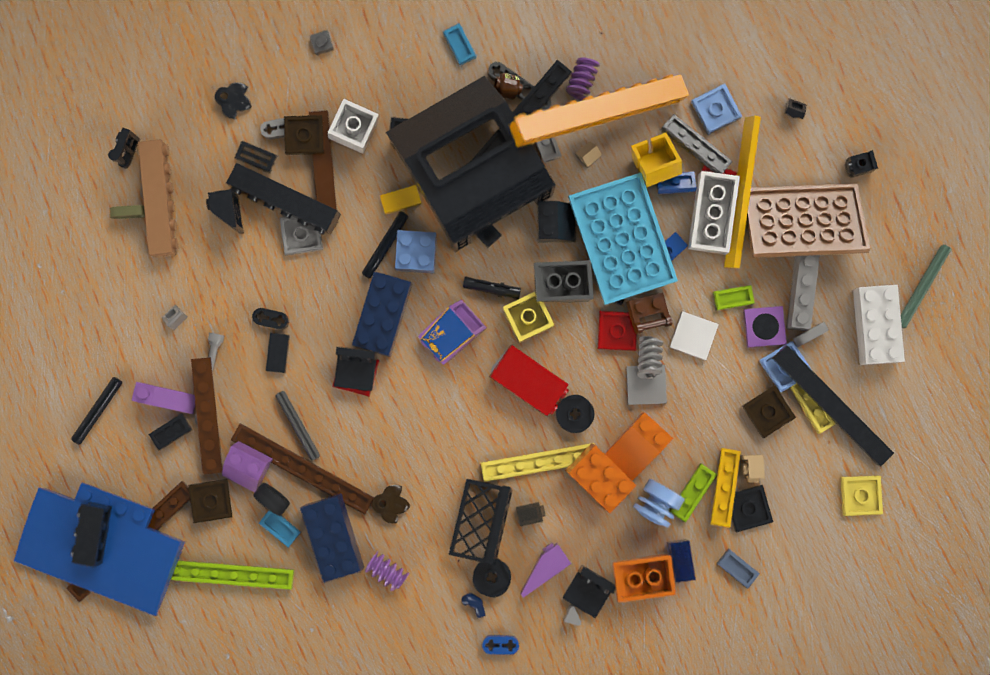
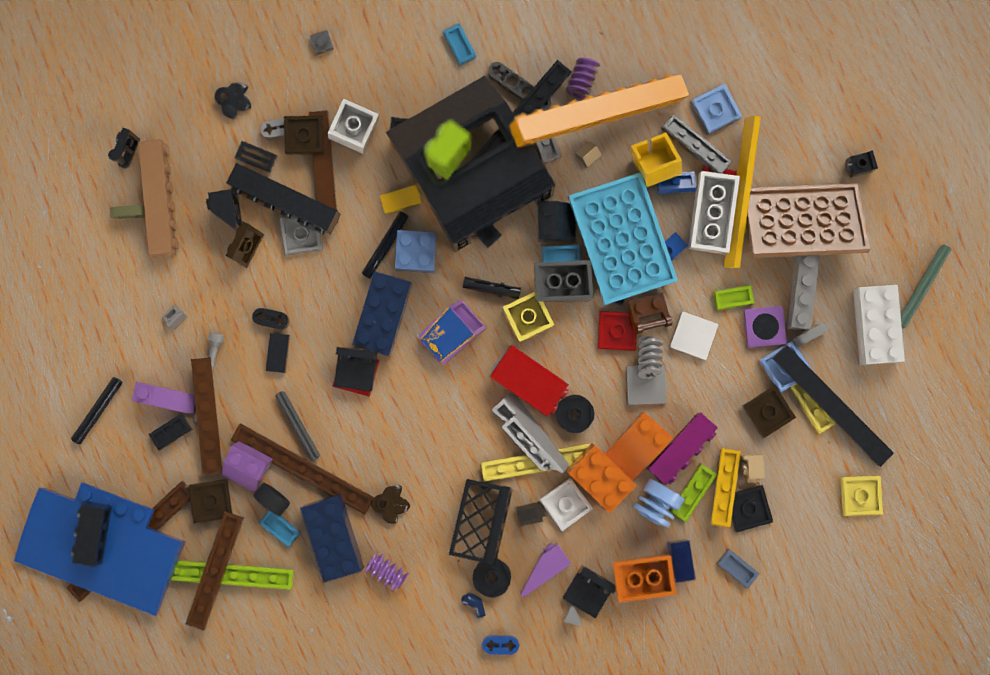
reddish brown head [493,73,523,100] -> none
black plate [785,98,807,120] -> none
none -> reddish brown tile [185,511,244,631]
none -> dark brown plate [225,221,264,268]
none -> lime brick [425,120,471,180]
none -> light grey wedge [492,393,569,473]
none -> white tile [539,477,593,531]
none -> dark azure tile [542,245,581,262]
none -> magenta brick [646,412,718,485]

